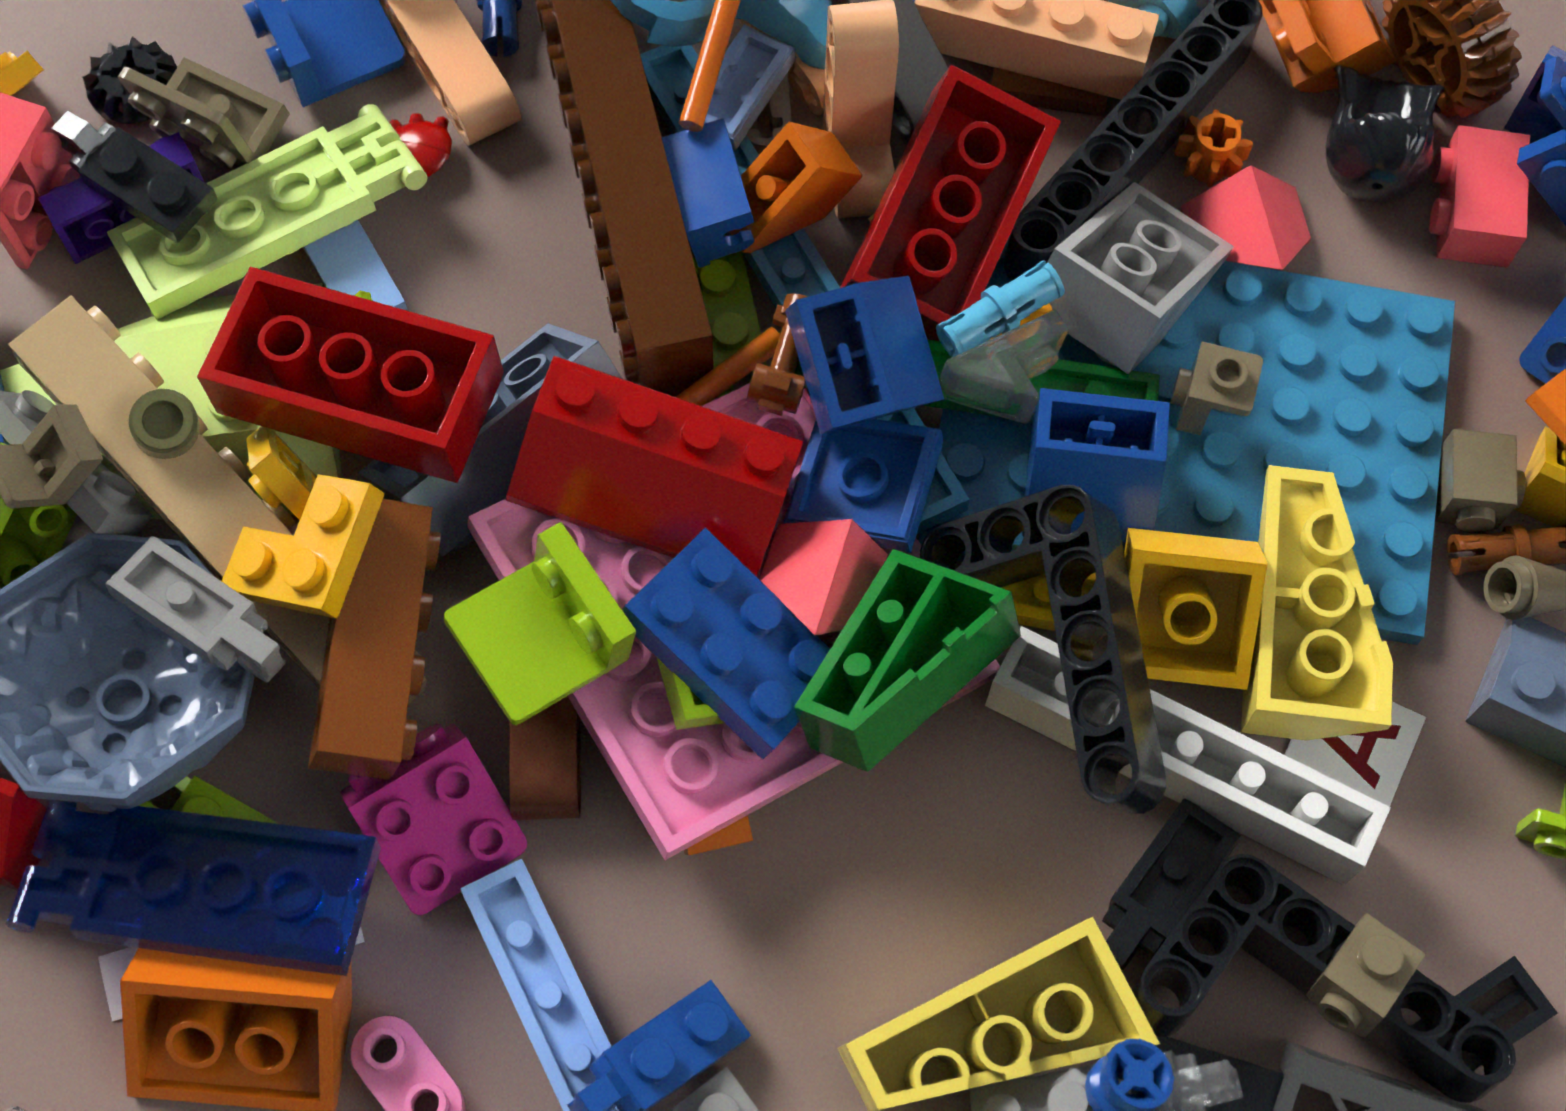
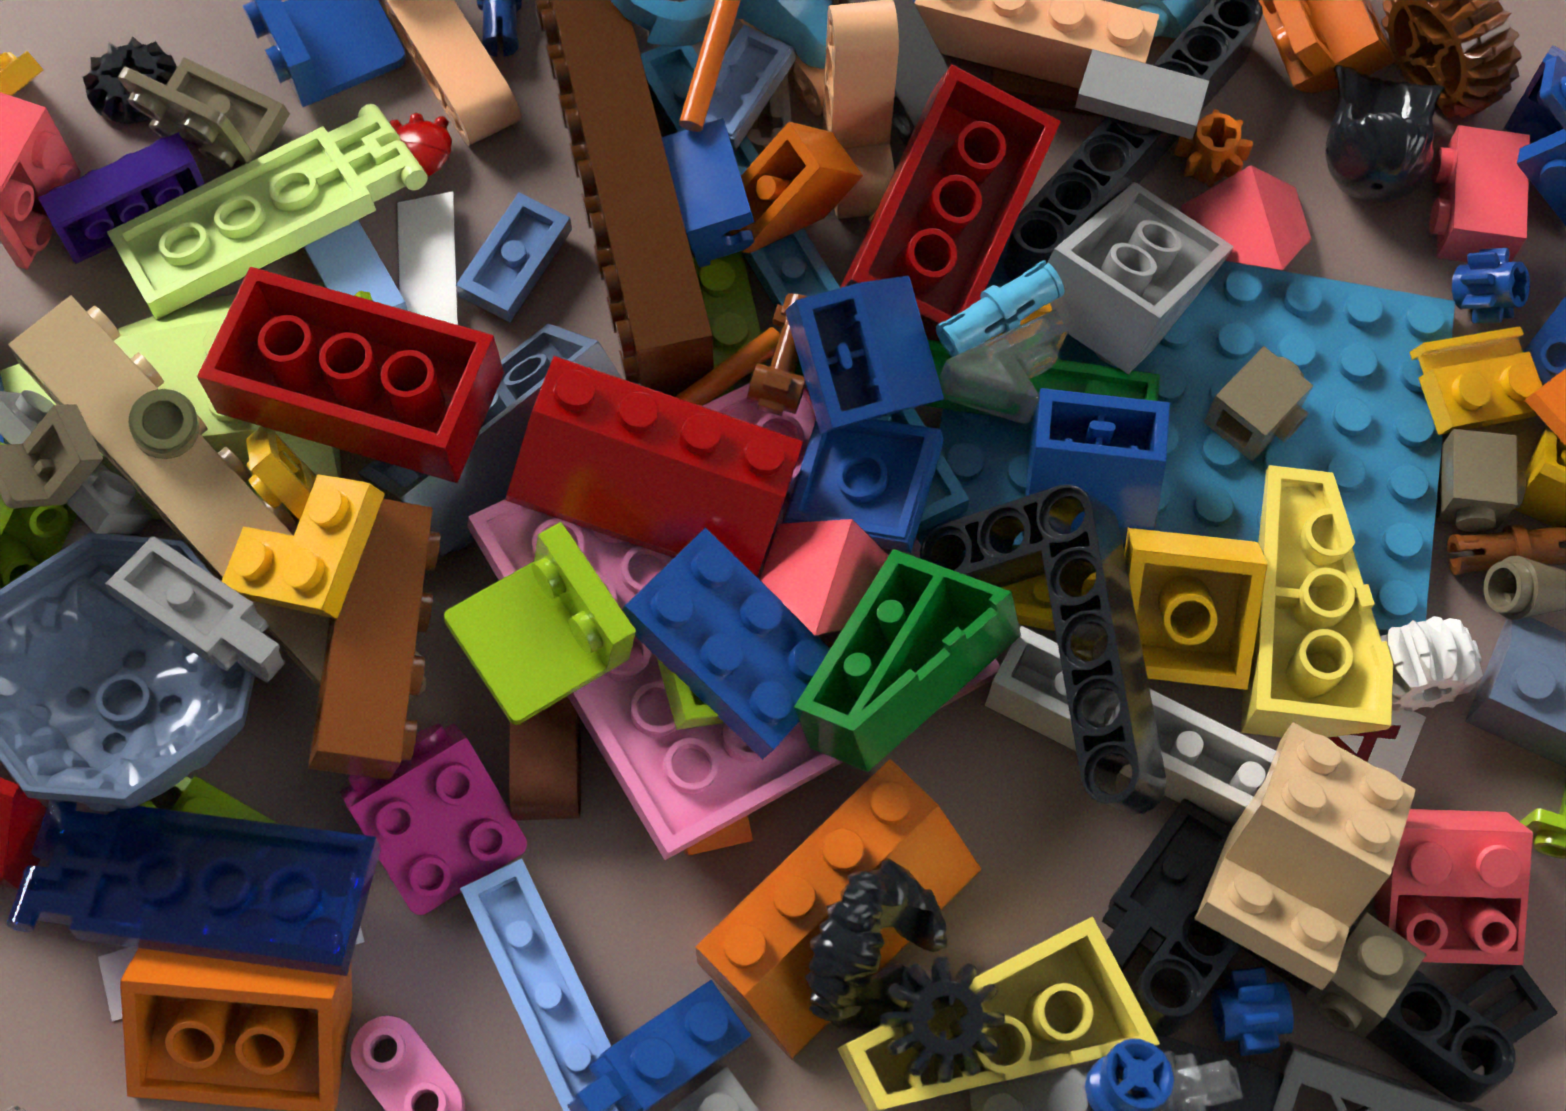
black hinge [51,111,218,243] -> none
dark tan bracket [1170,341,1263,435] -> none
none -> white sticker [397,191,458,325]
none -> medium blue plate [456,192,572,322]
none -> orange slope [695,759,981,1060]
none -> black piece [805,859,948,1029]
none -> black gear [880,957,1005,1083]
none -> light grey tile [1075,49,1209,139]
none -> tan bracket [1195,722,1416,990]
none -> dark tan brick [1204,346,1313,461]
none -> blue gear [1211,967,1294,1056]
none -> coral slope [1374,809,1533,965]
none -> white gear [1380,616,1483,712]
none -> yellow plate [1409,326,1542,435]
none -> blue gear [1452,248,1530,324]

